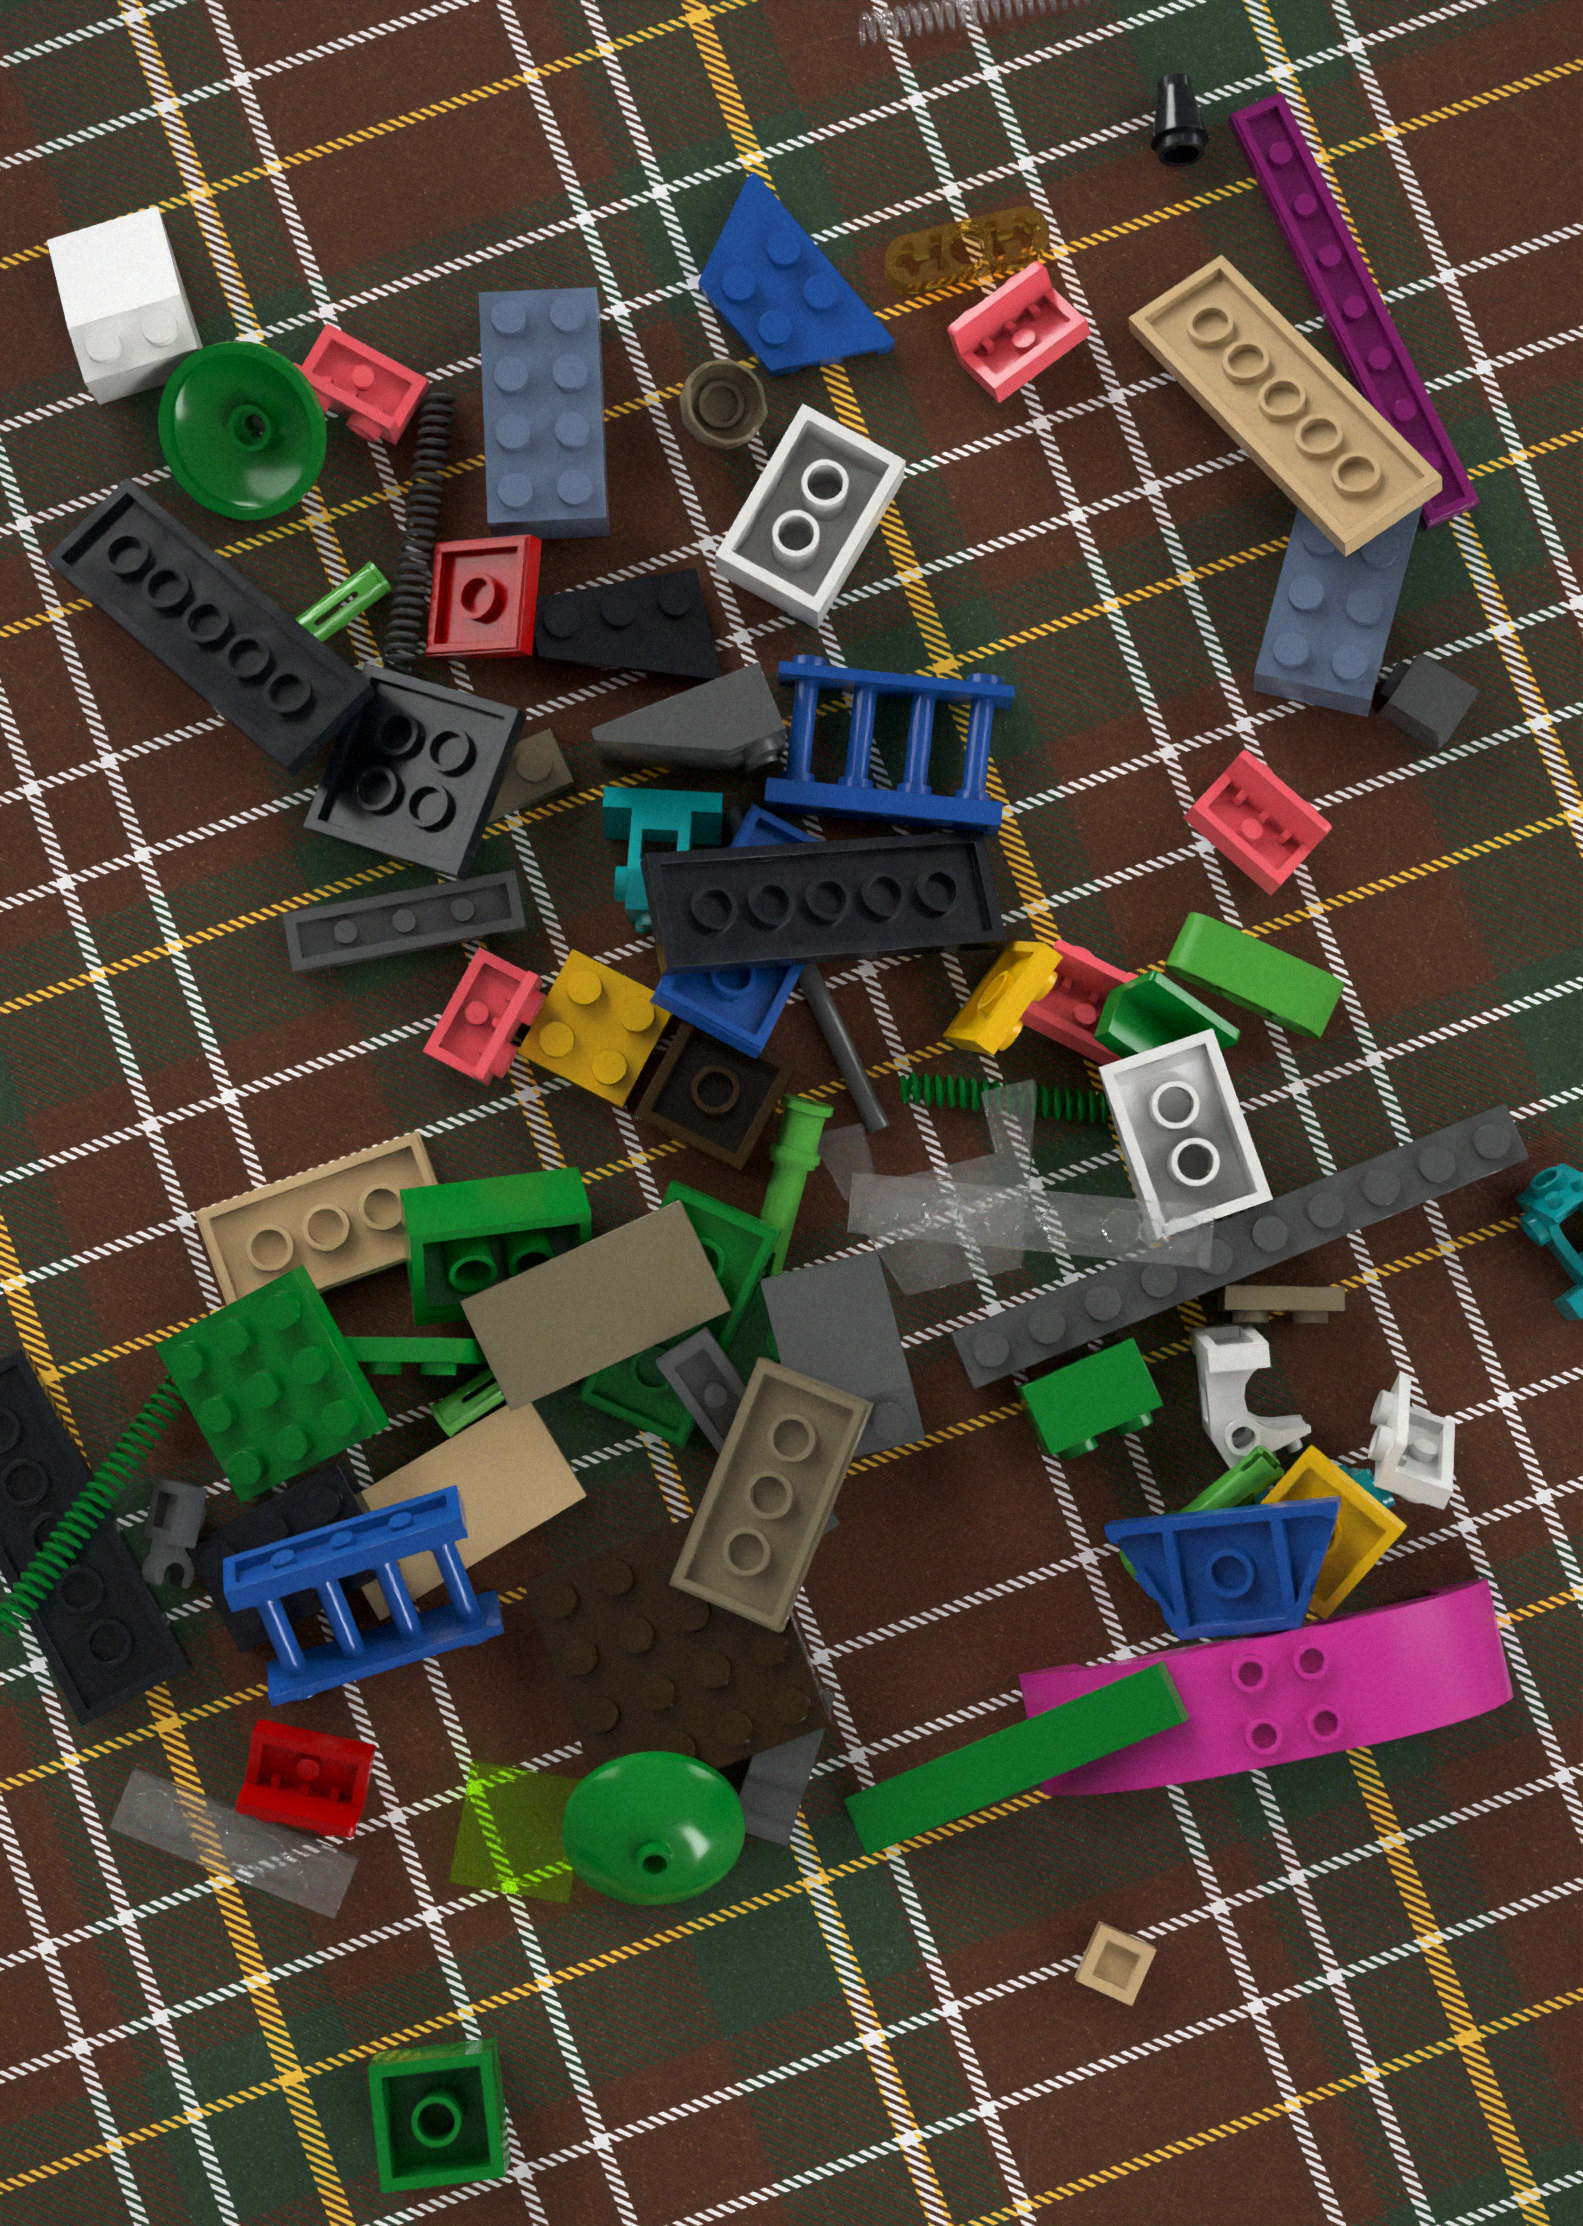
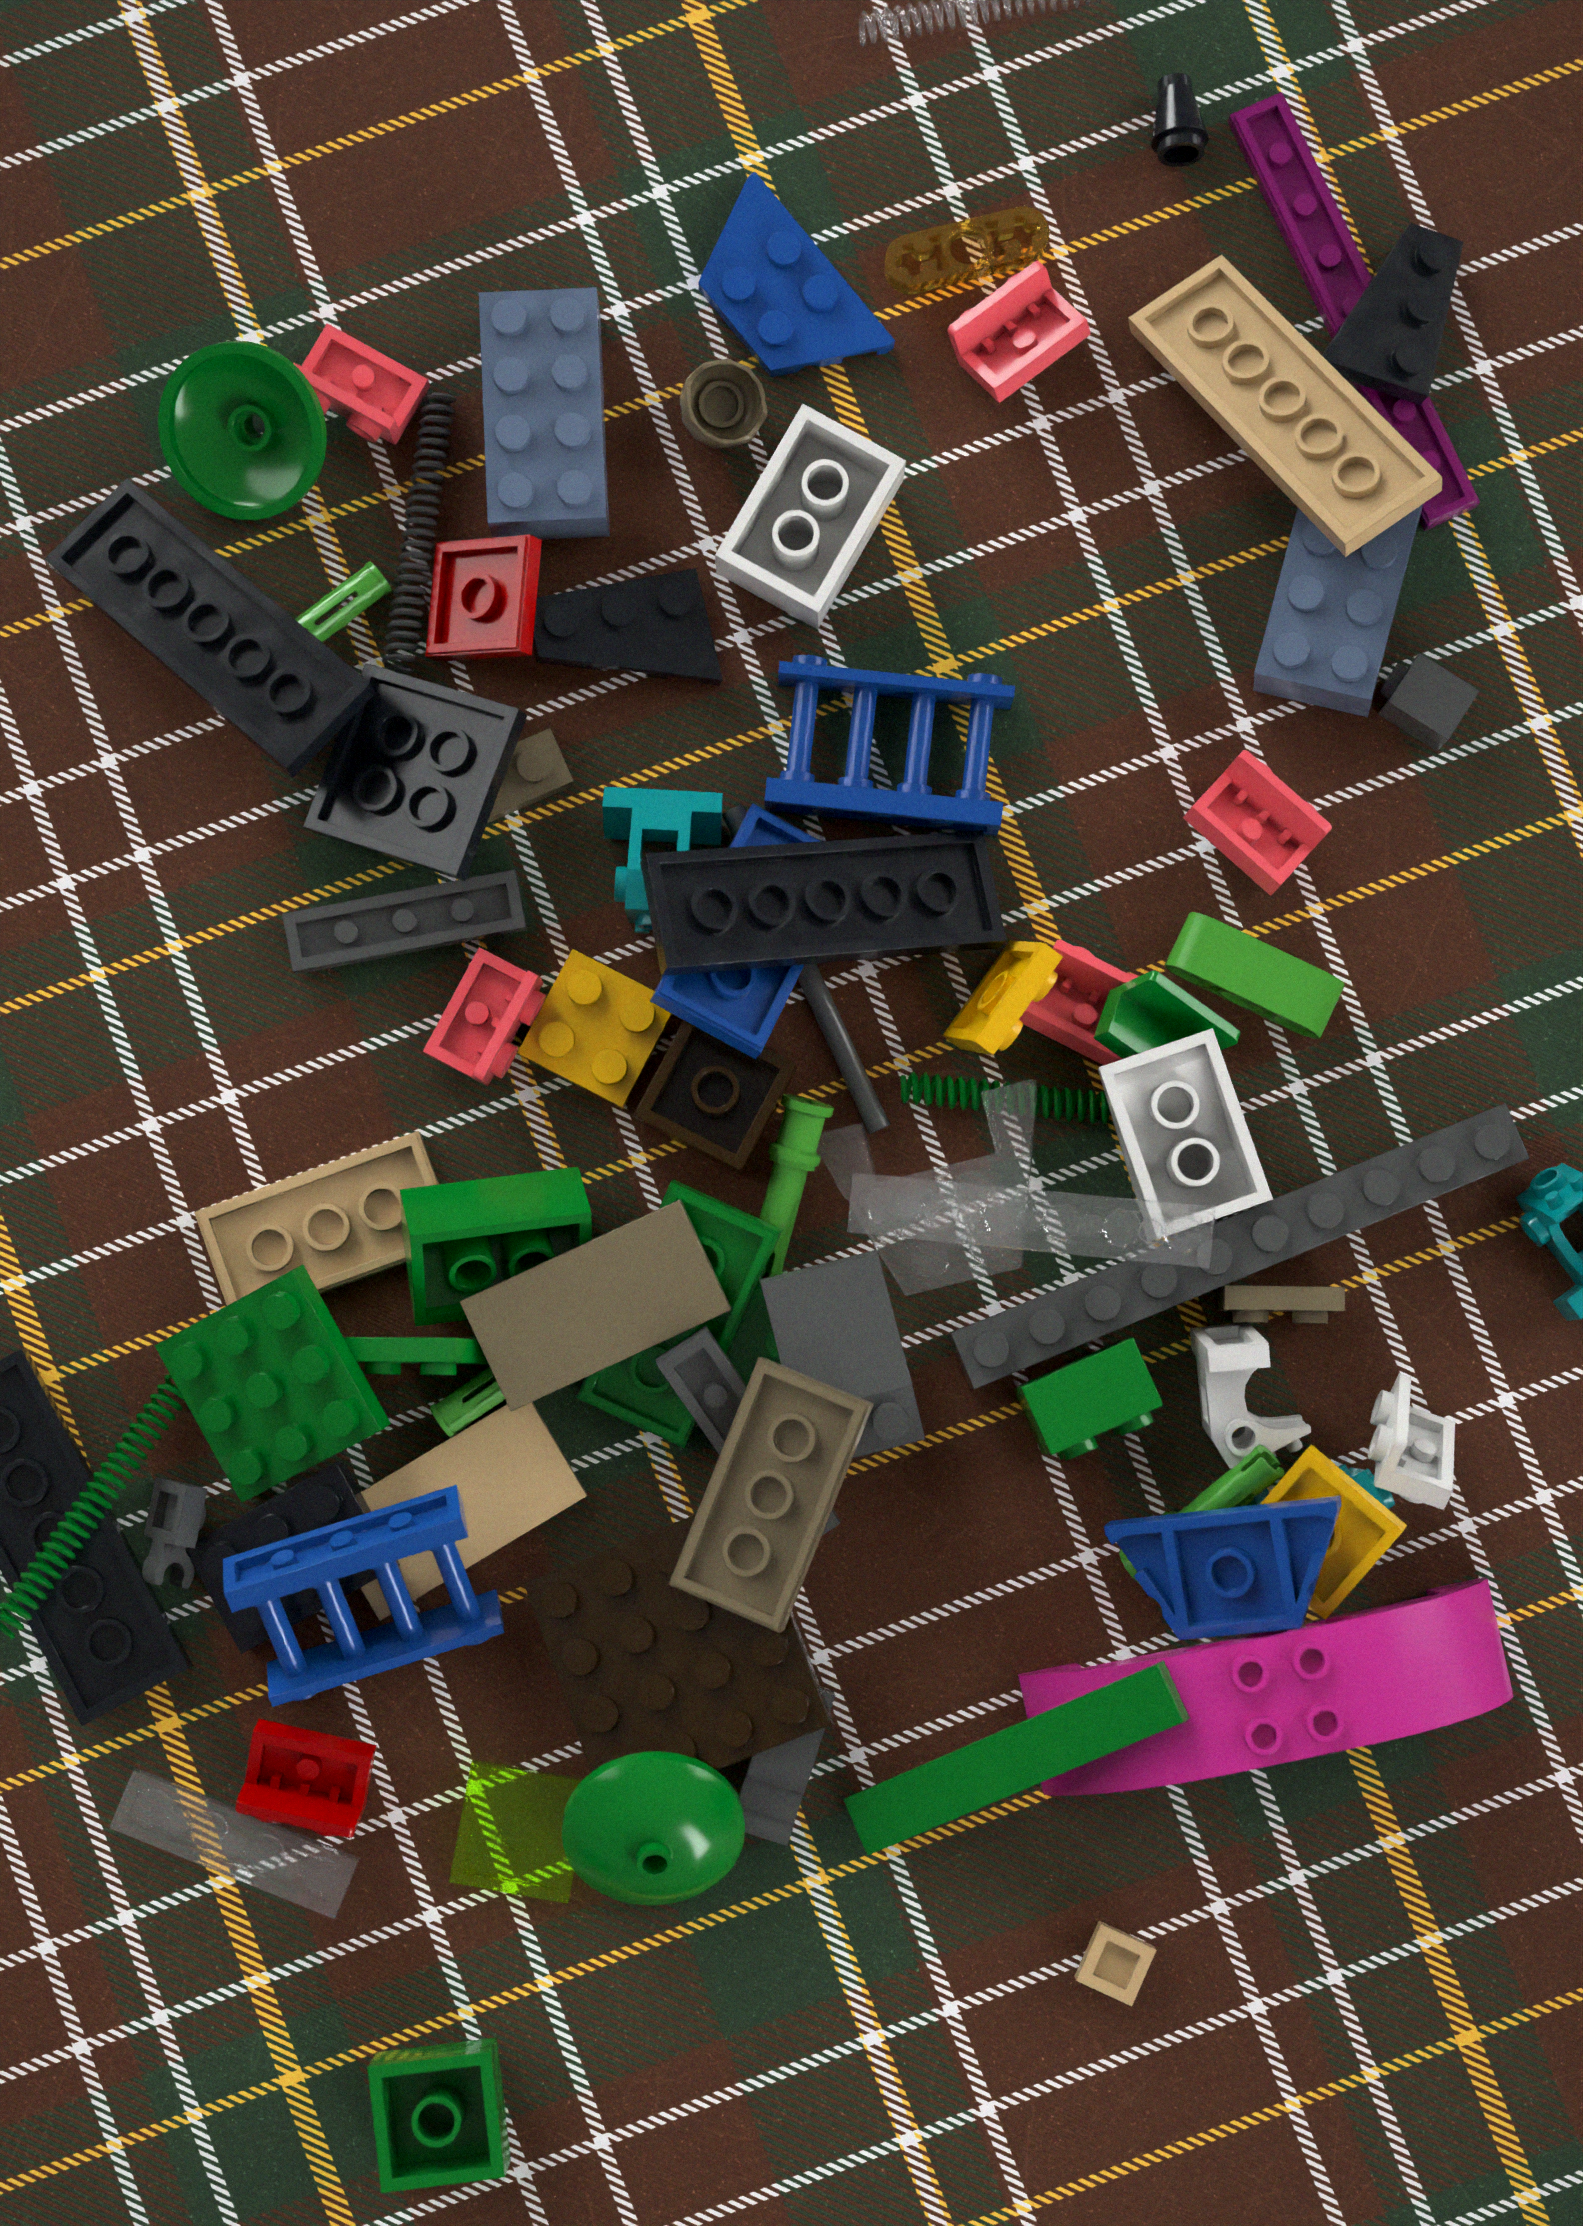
white slope [47,206,203,405] -> none
dark grey slope [590,662,786,775] -> none
none -> black wing [1321,223,1464,405]

